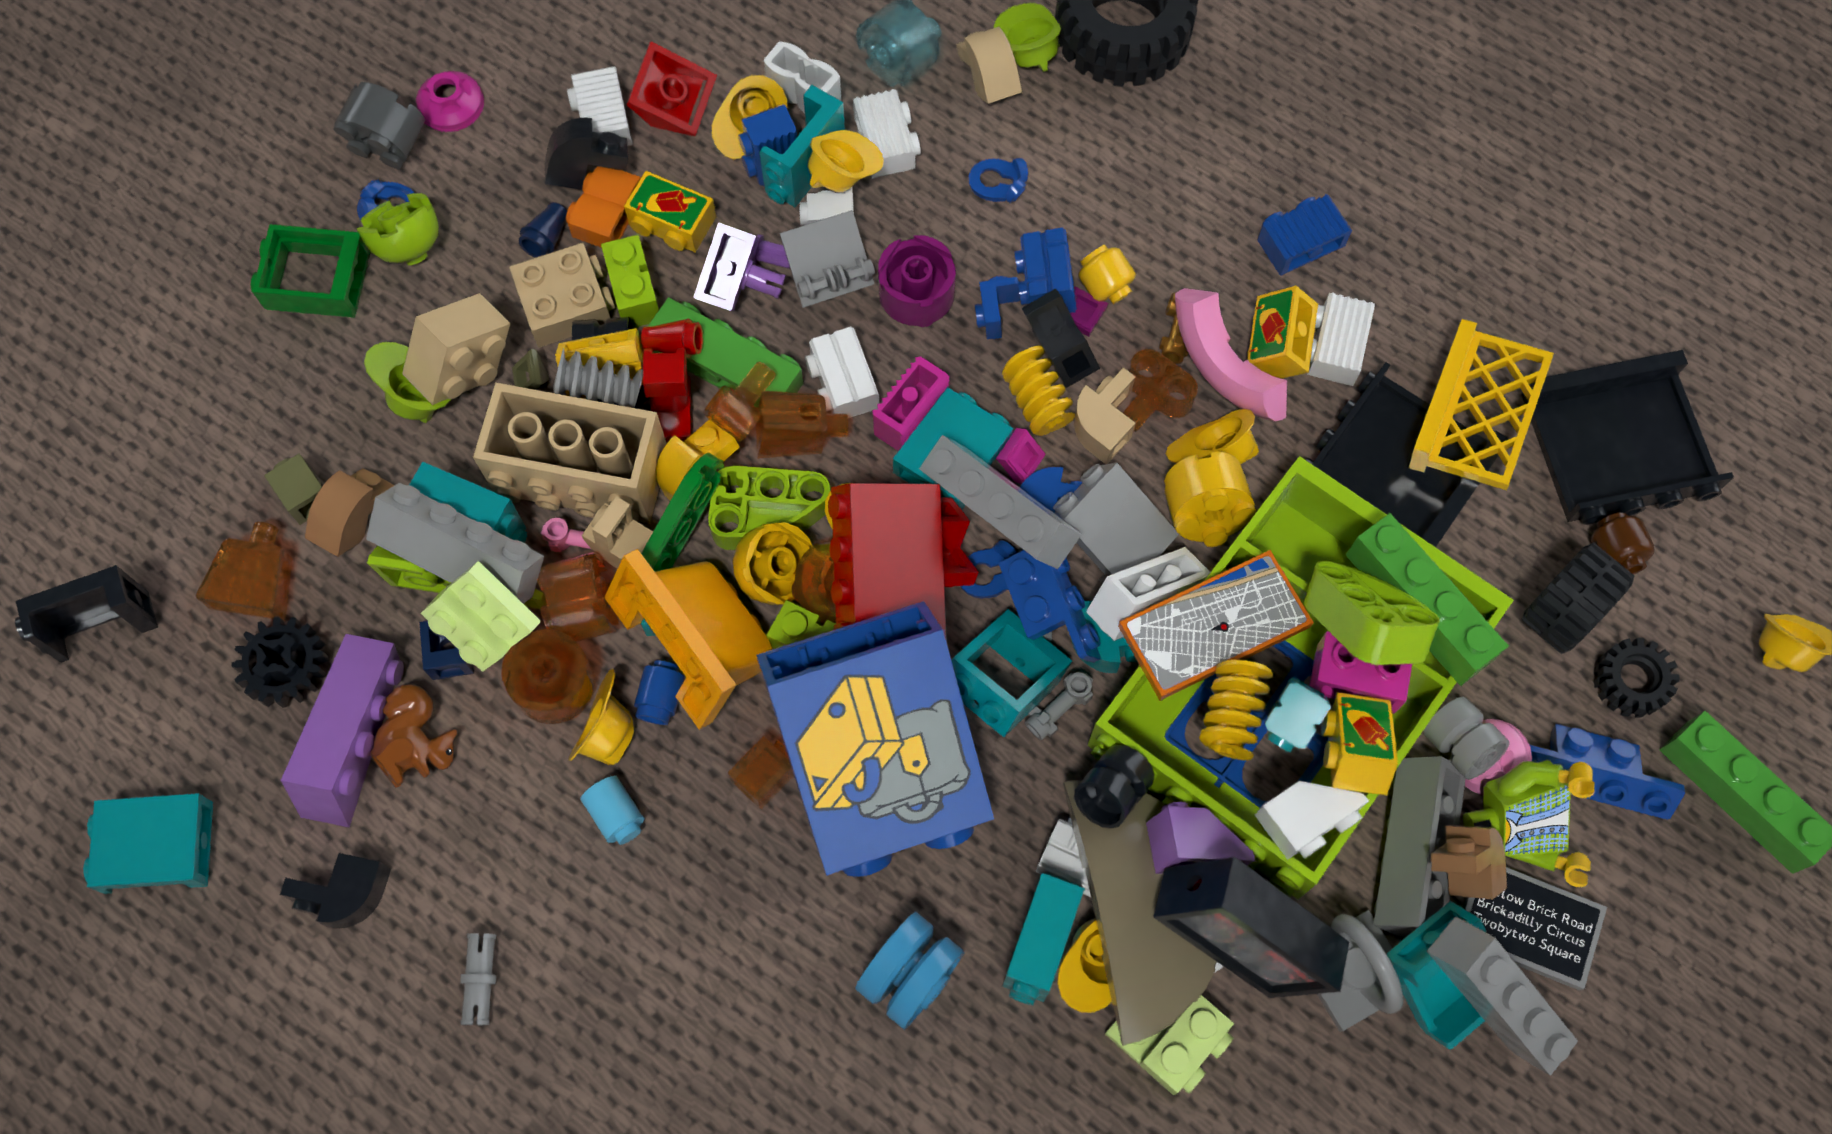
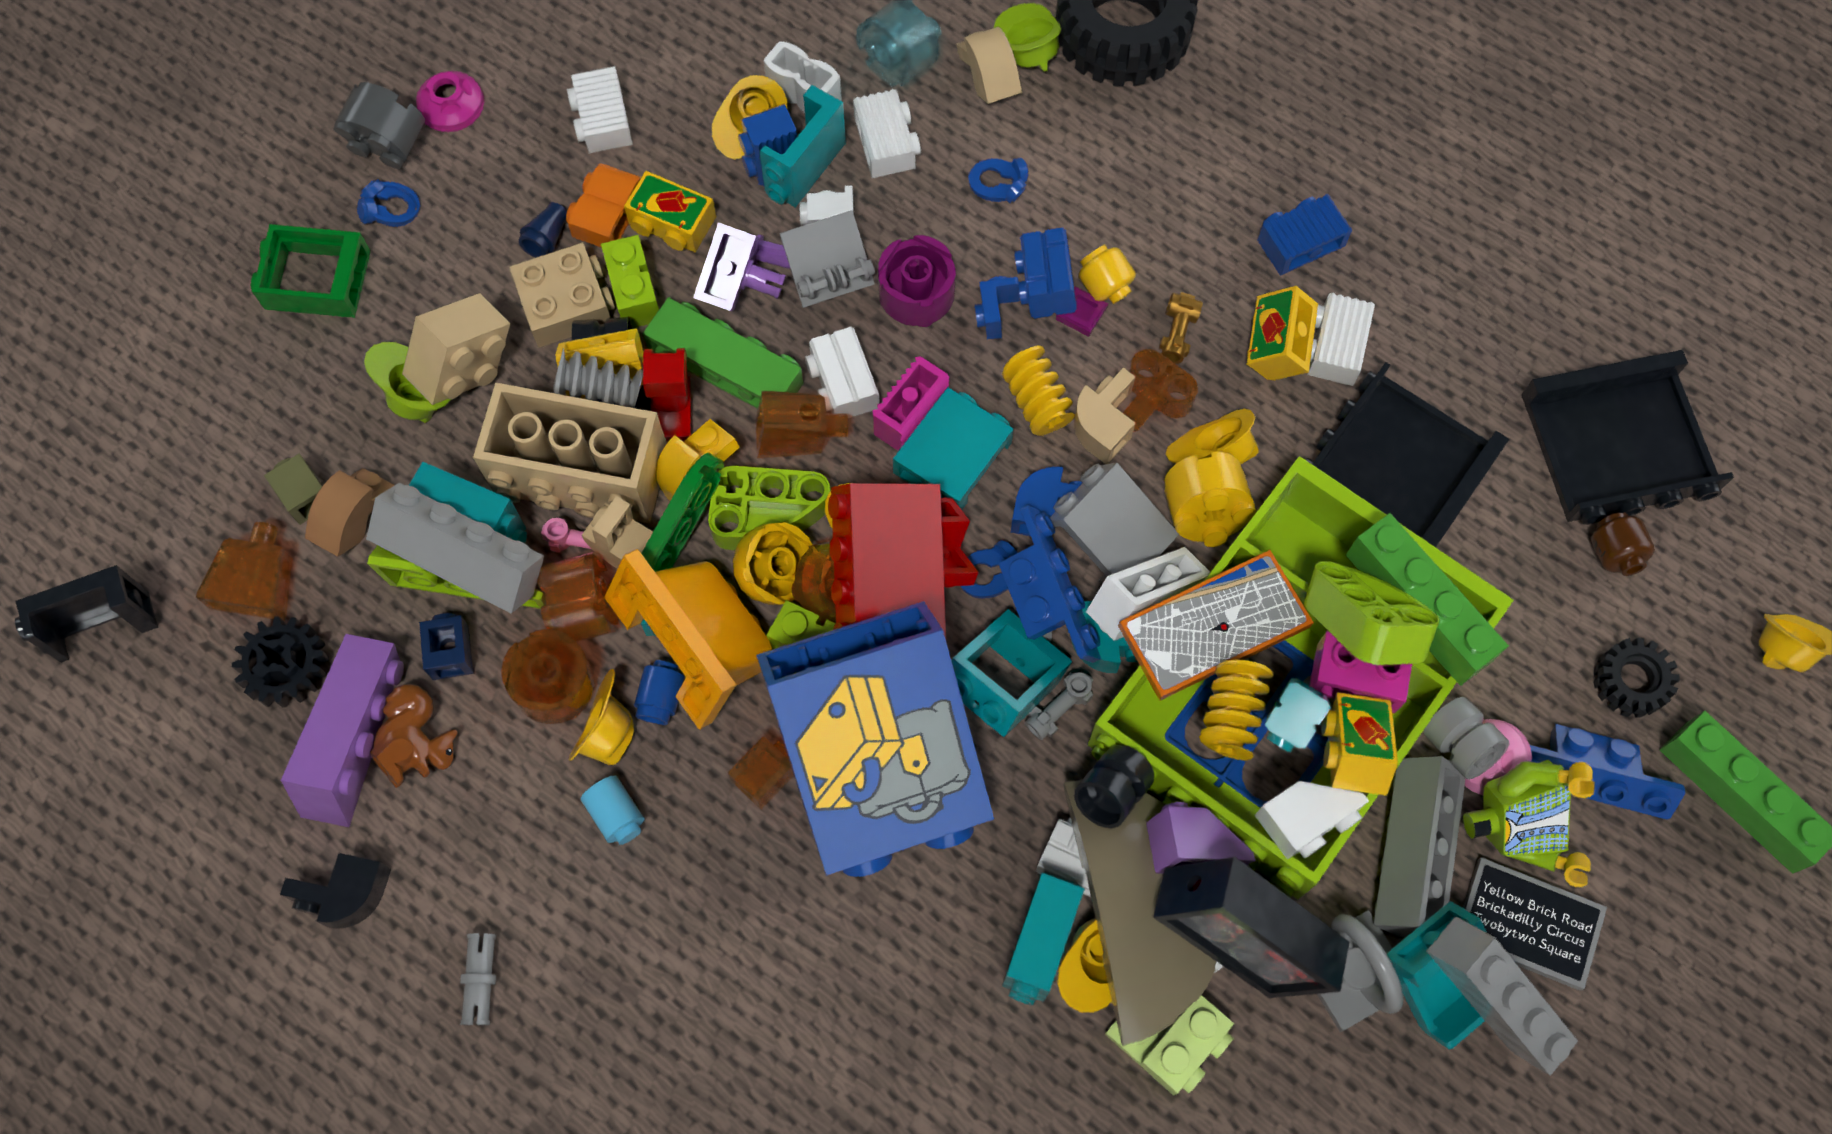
teal panel [83,793,213,894] -> none
lime cylinder [357,193,438,265] -> none
yellowish green plate [421,561,541,672] -> none
olive slope [512,349,549,390] -> none
black brick [545,118,628,190] -> none
red slope [626,41,717,137] -> none
red cone [641,318,703,358] -> none
clear orange beam [703,361,776,442] -> none
yellow piece [808,130,884,193] -> none
dark azure wheel [855,912,965,1030] -> none
light grey brick [919,435,1082,569] -> none
dark pink tile [996,428,1046,484] -> none
black brick [1022,288,1100,388] -> none
bright pink brick [1175,288,1287,421] -> none
yellow fence [1409,319,1554,491] -> none
medium nougat brick [1431,825,1507,899] -> none
black tyre [1521,543,1635,654] -> none

